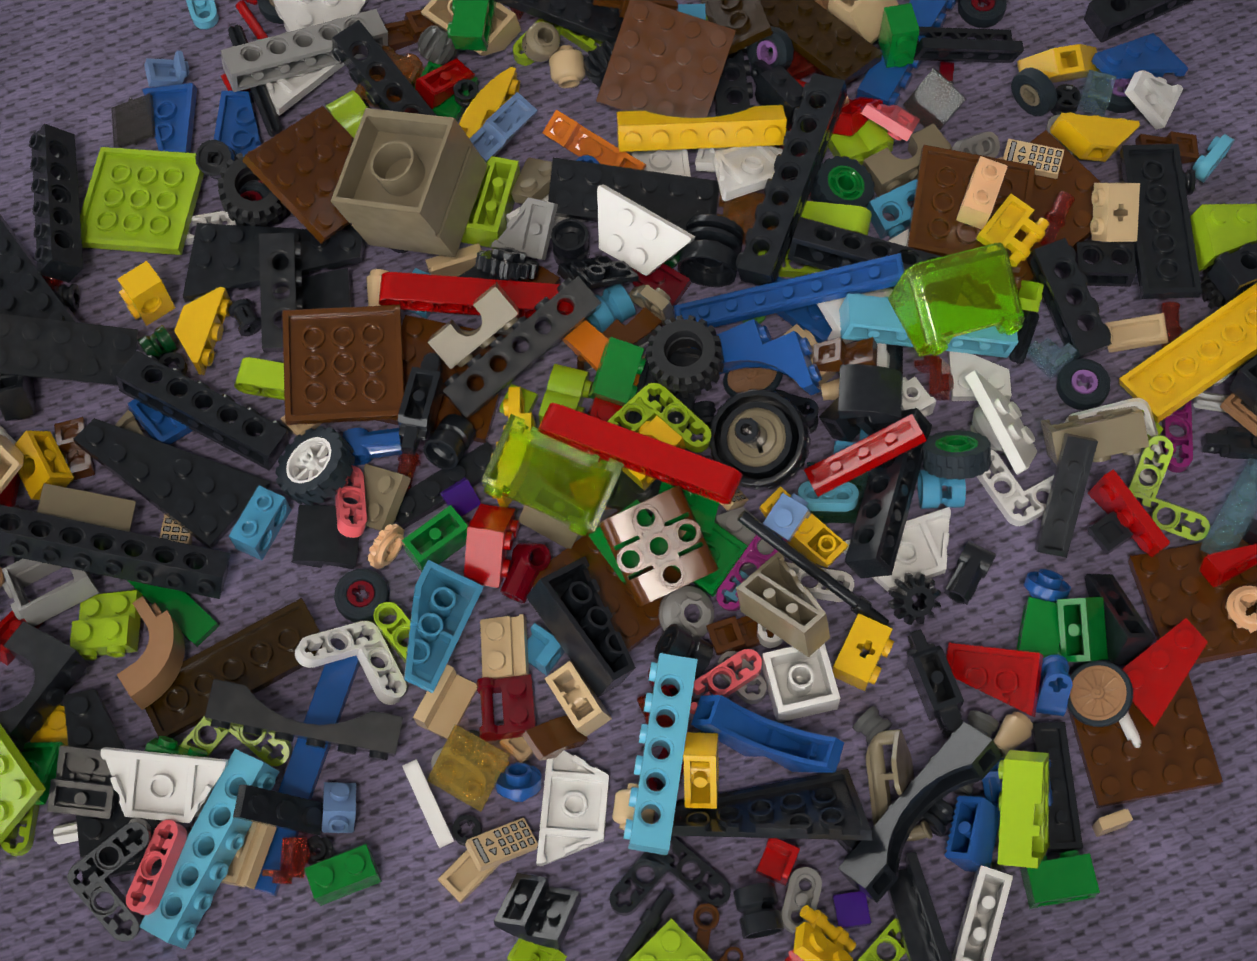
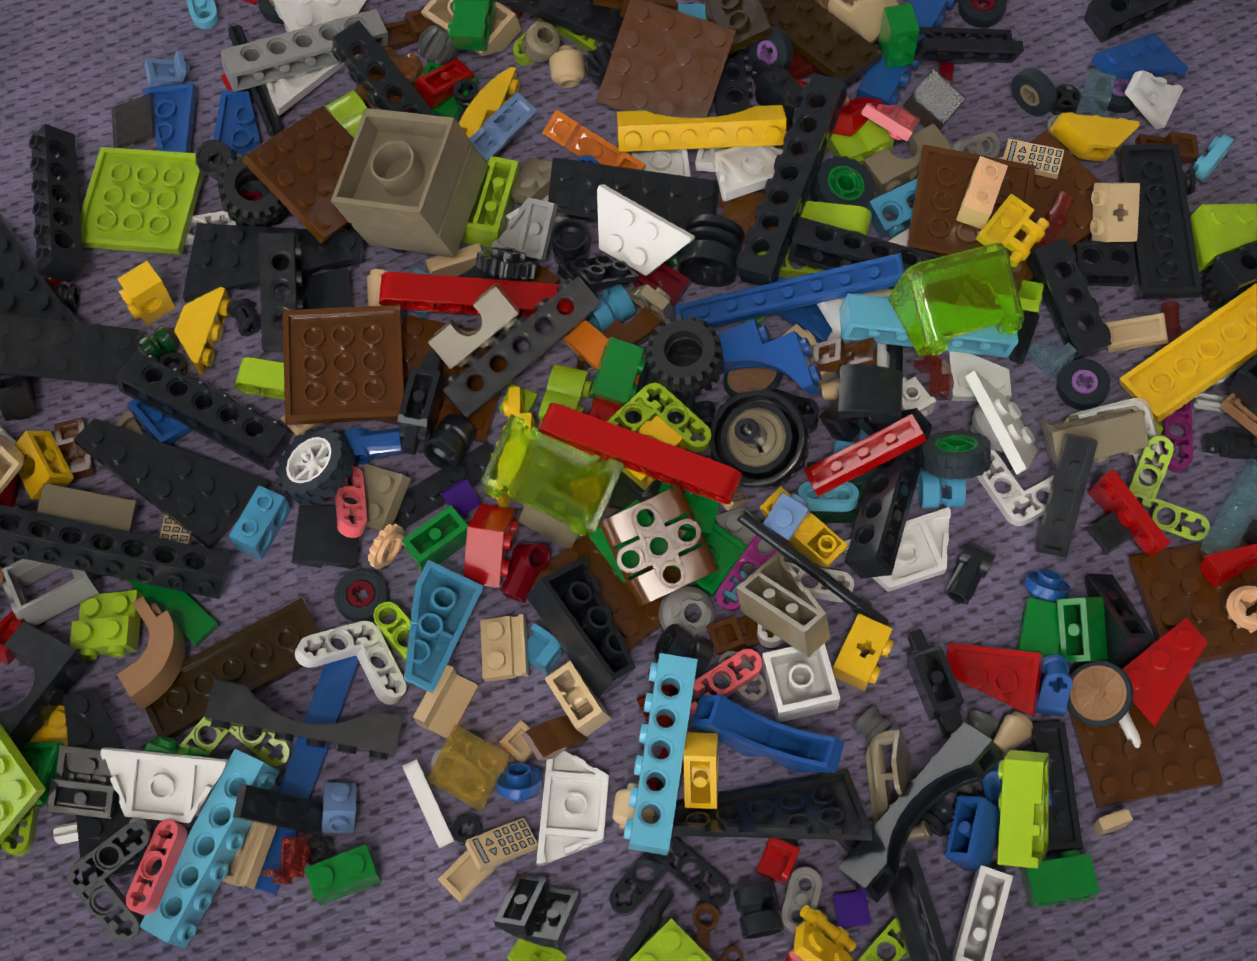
red bar [235,1,268,40] -> none
clear red pin [397,451,421,490] -> none
dark red plate [477,674,537,741] -> none
black gear [888,572,941,625] -> none
yellow slope [1017,44,1101,83] -> none

